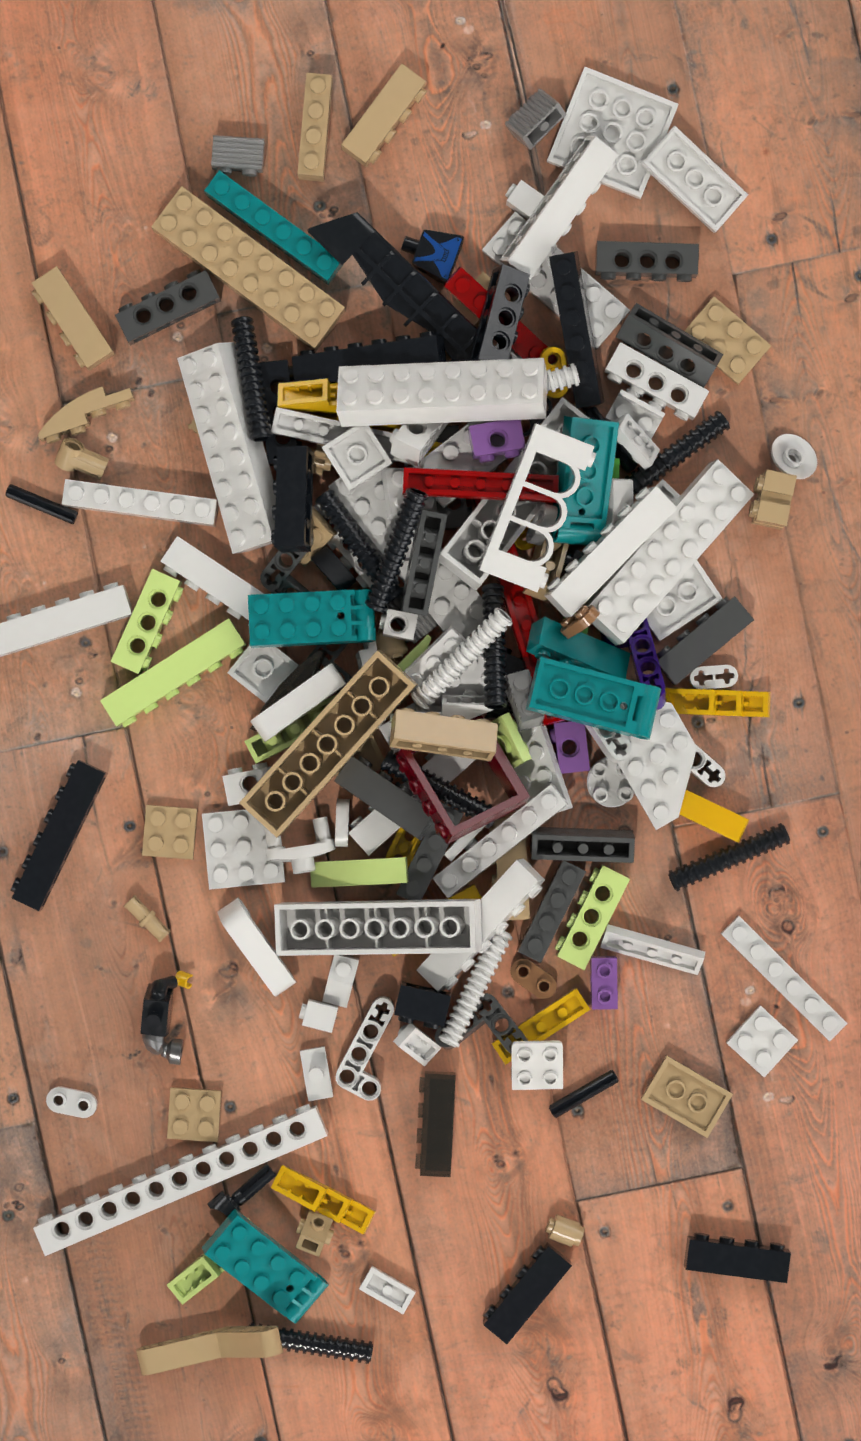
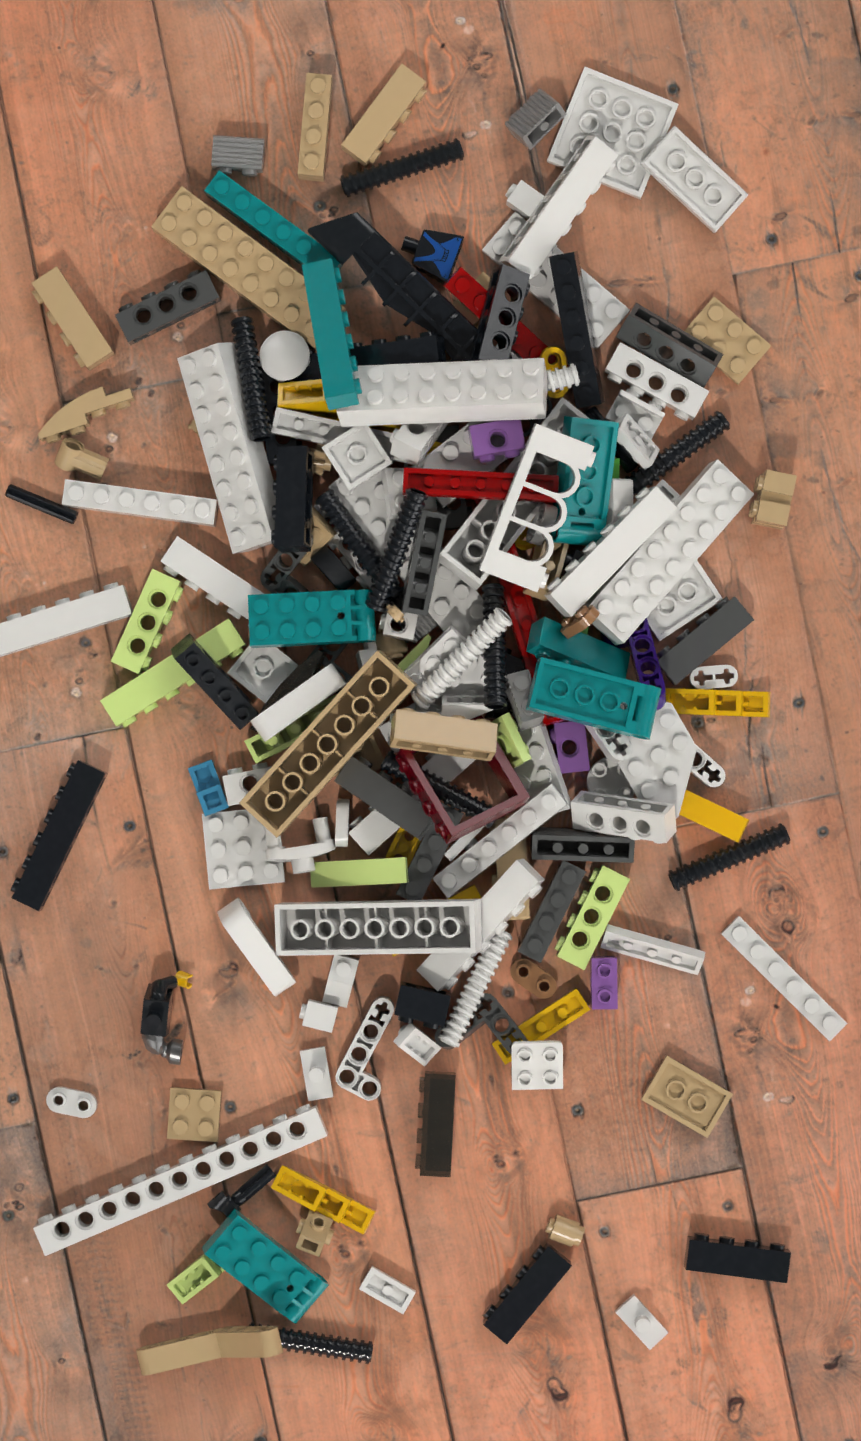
tan pin [124,895,171,942] -> none
tan plate [142,805,198,860] -> none
black axle [549,1070,619,1118] -> none
dark grey brick [595,241,699,282] -> none
white plate [726,1005,798,1077] -> none
white dish [771,434,817,479] -> none
none -> black brick [170,633,259,730]
none -> dark azure slope [188,759,229,817]
none -> white dish [259,330,310,382]
none -> teal brick [302,258,362,410]
none -> black piece [340,138,464,197]
none -> tan piece [386,604,405,623]
none -> white brick [571,790,677,844]
none -> white tile [615,1294,668,1350]

